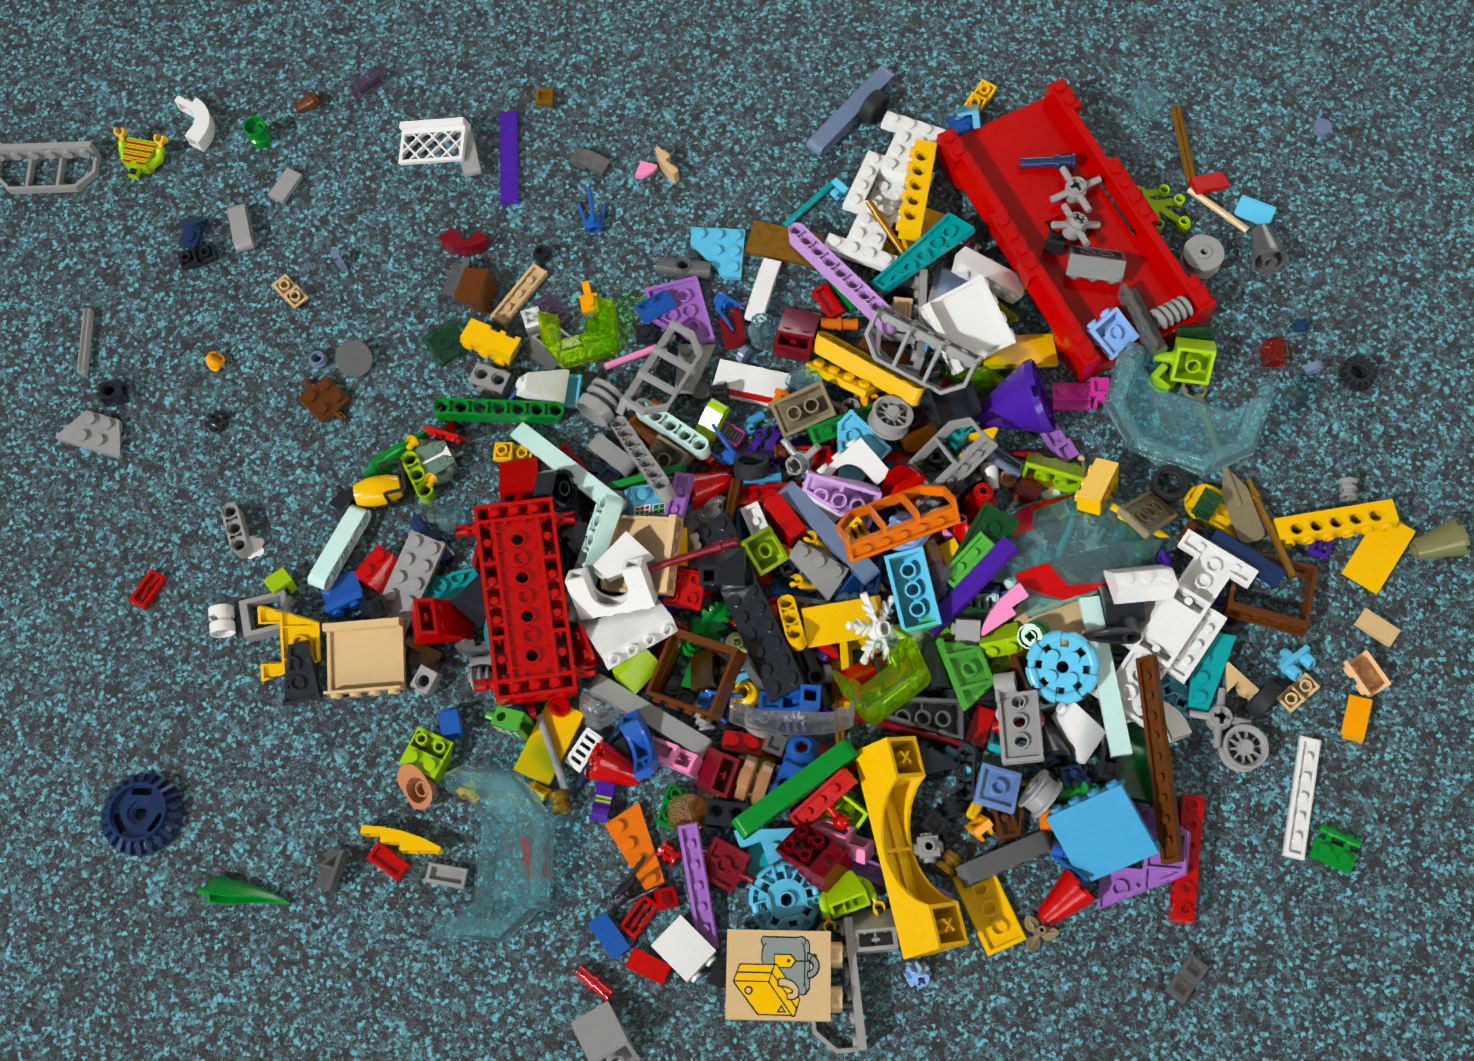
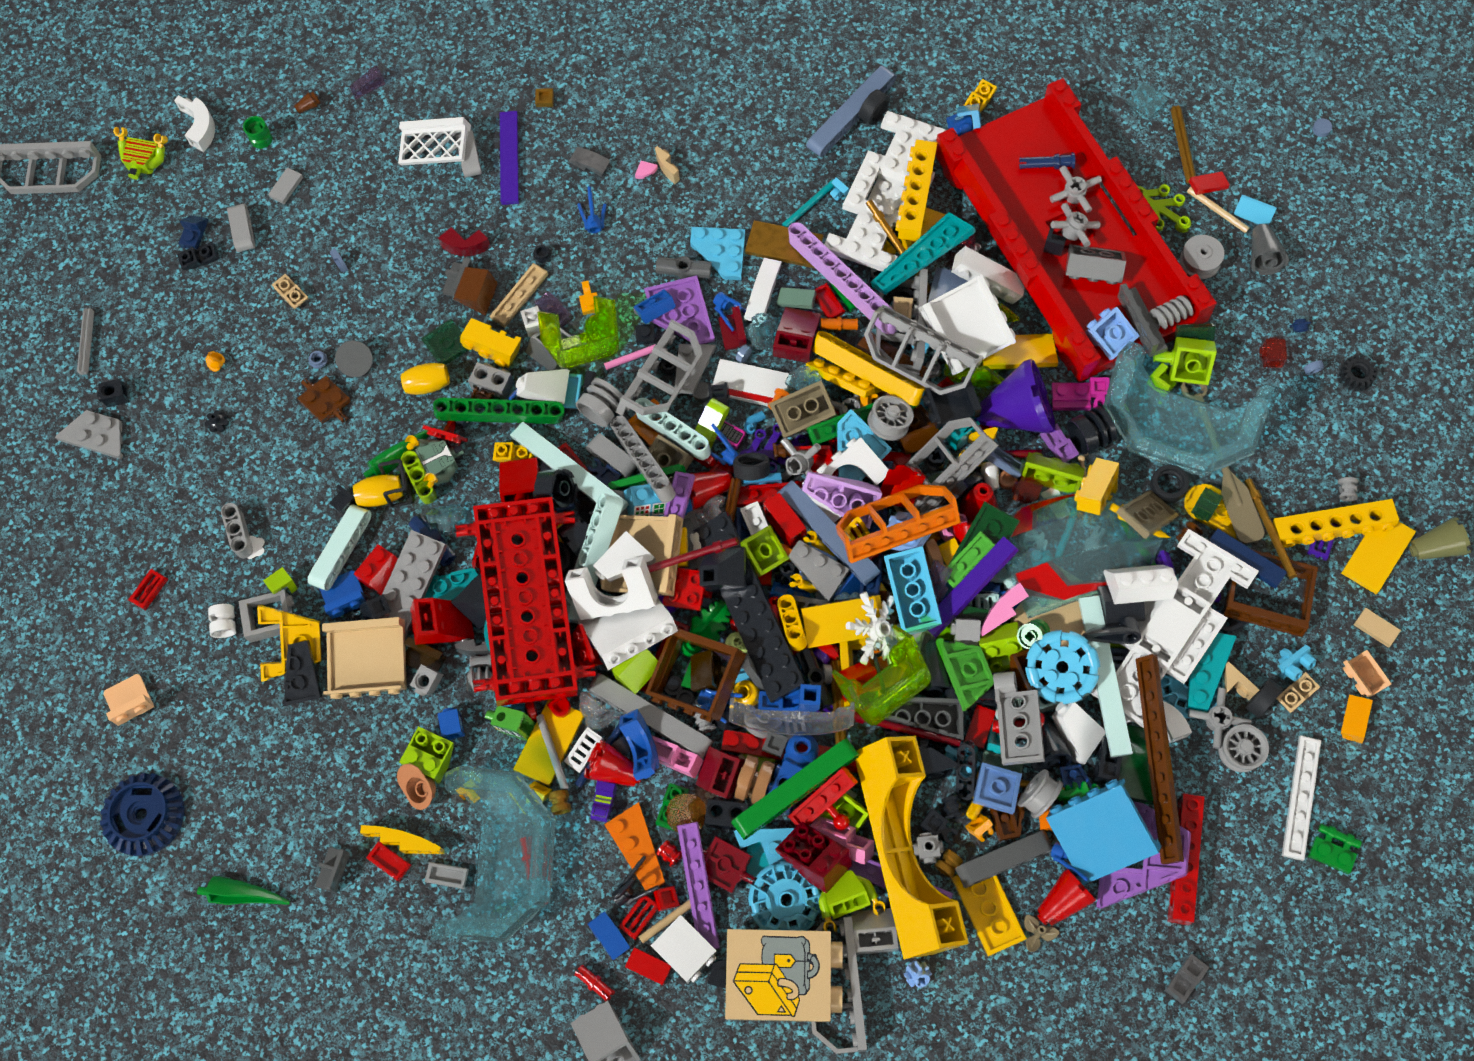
none -> light nougat bracket [104,674,154,726]
none -> yellow piece [401,363,450,395]
none -> reddish brown bush [471,387,494,399]
none -> tan bar [638,899,691,943]
none -> black plate [659,359,677,375]
none -> sand green tile [777,287,817,309]
none -> black wheel [1067,406,1117,456]

